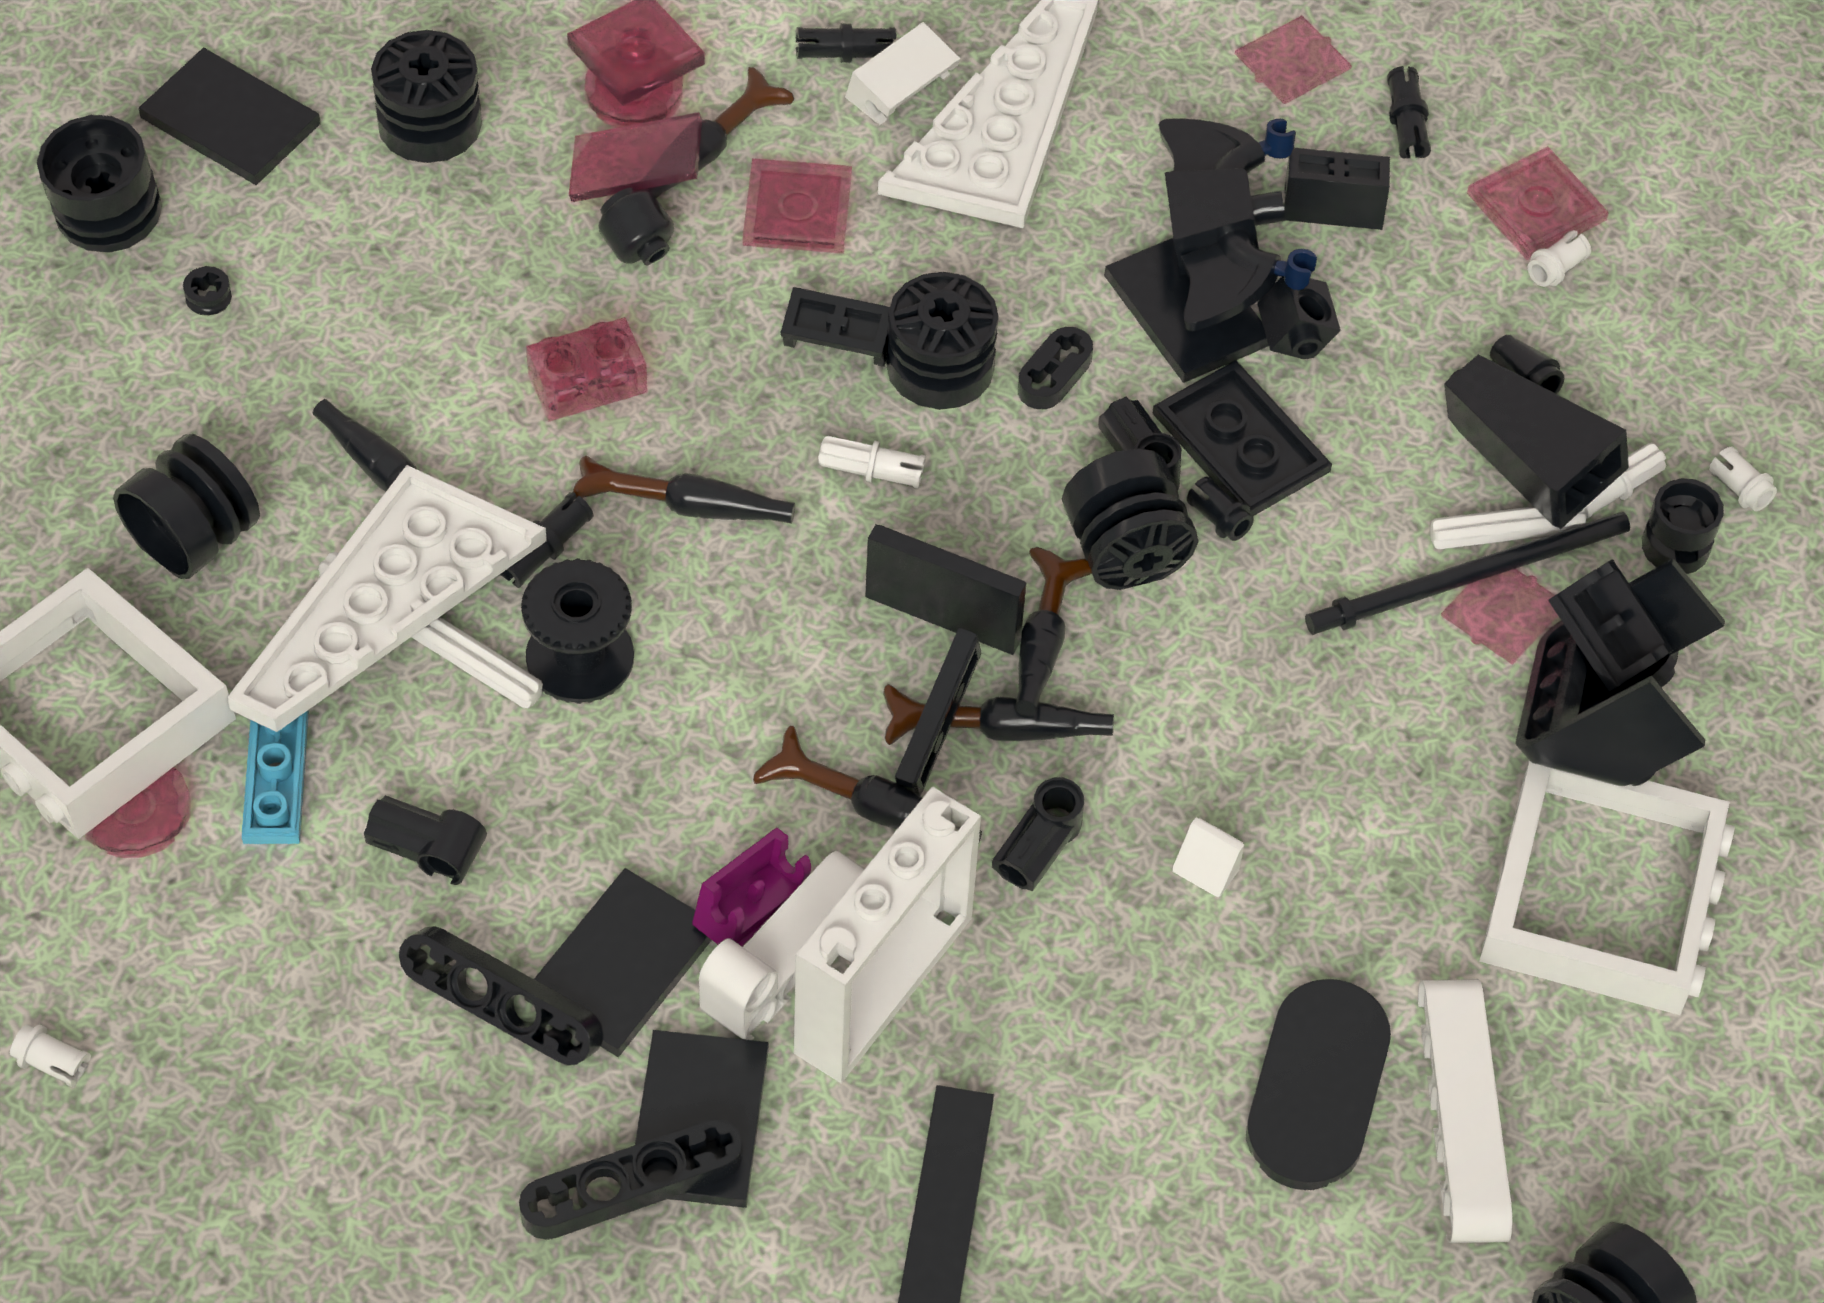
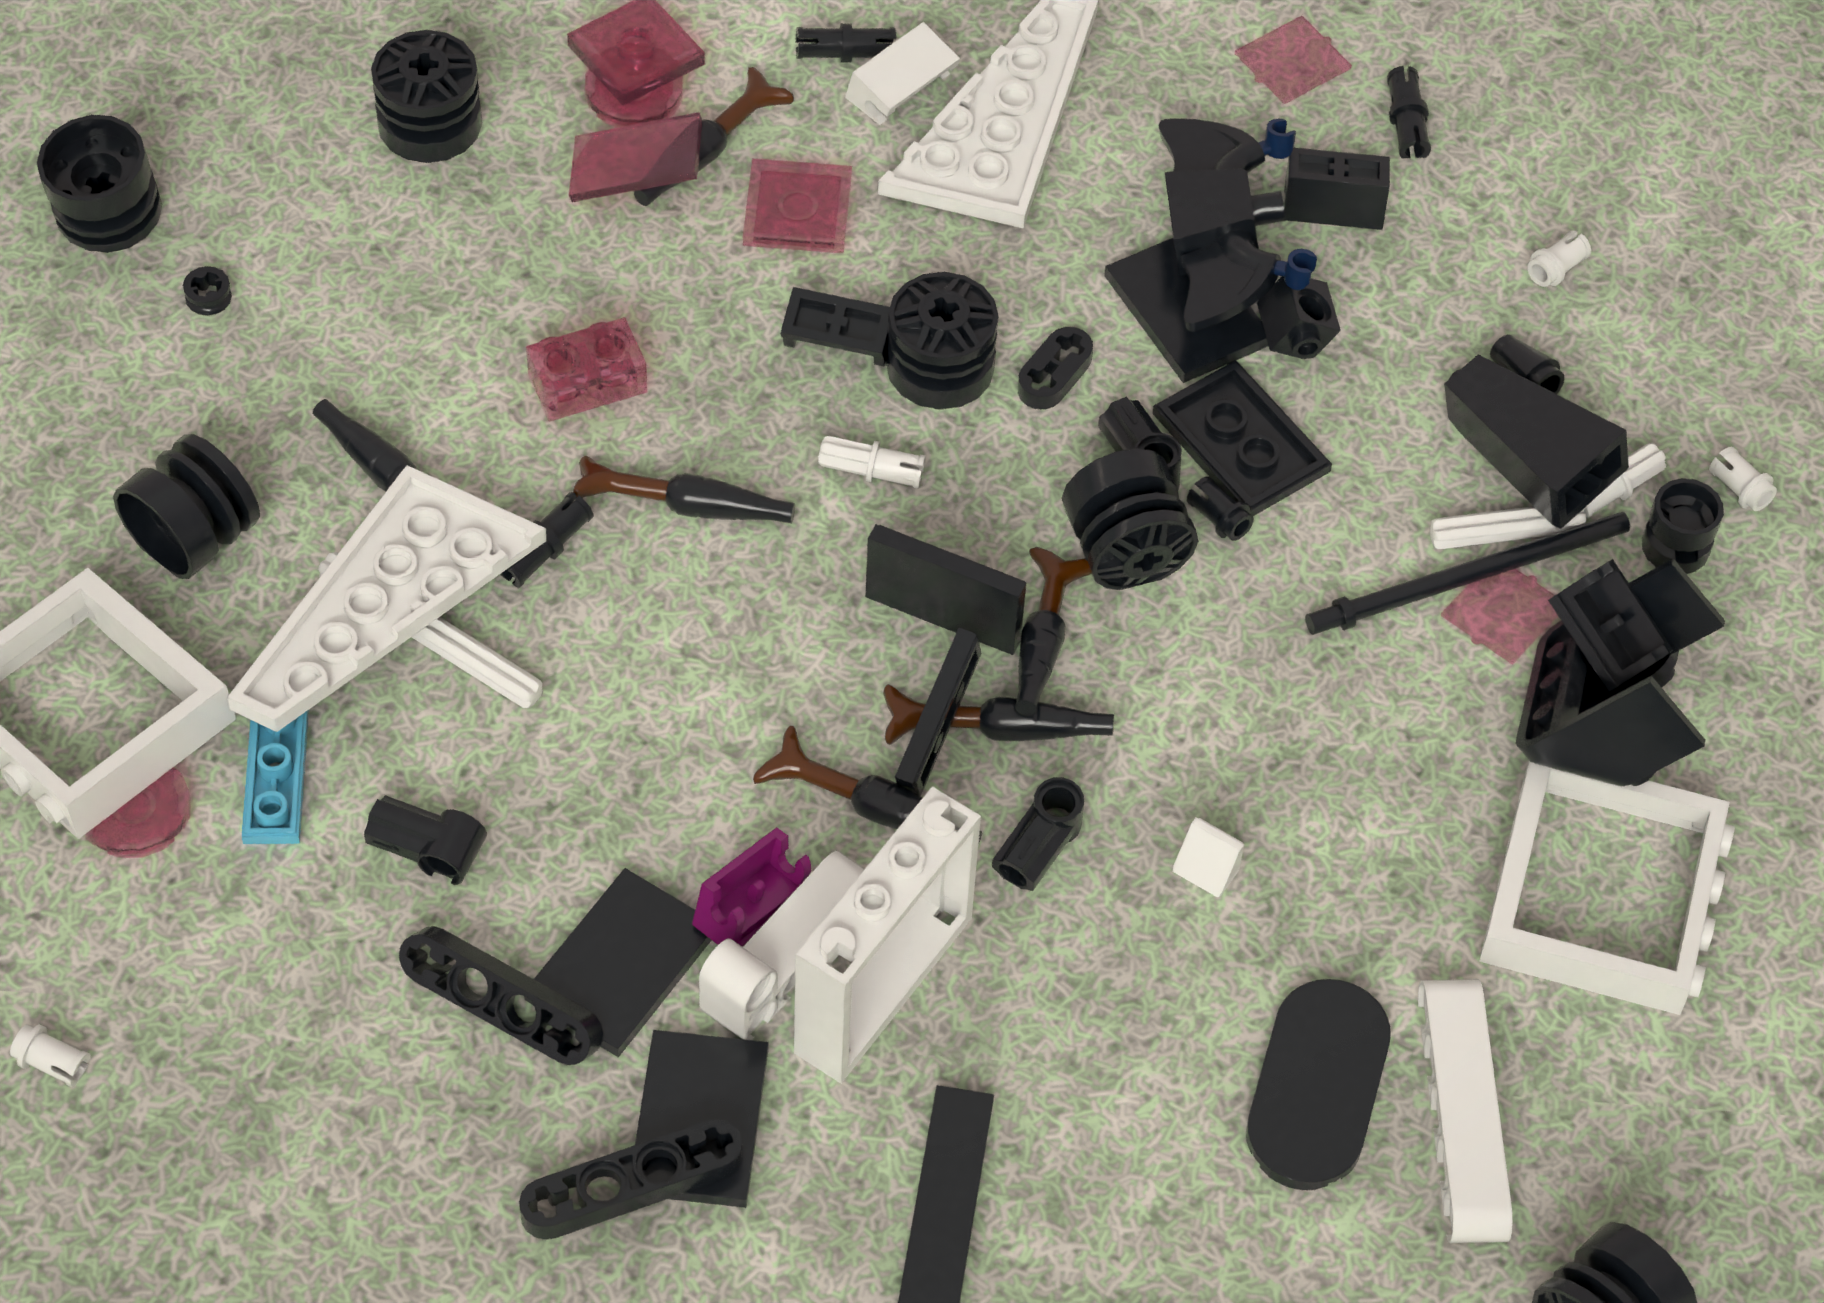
black tile [138,47,321,185] -> none
black hose [521,558,634,704] -> none
black head [598,187,674,266] -> none
clear pink tile [1467,147,1609,260] -> none

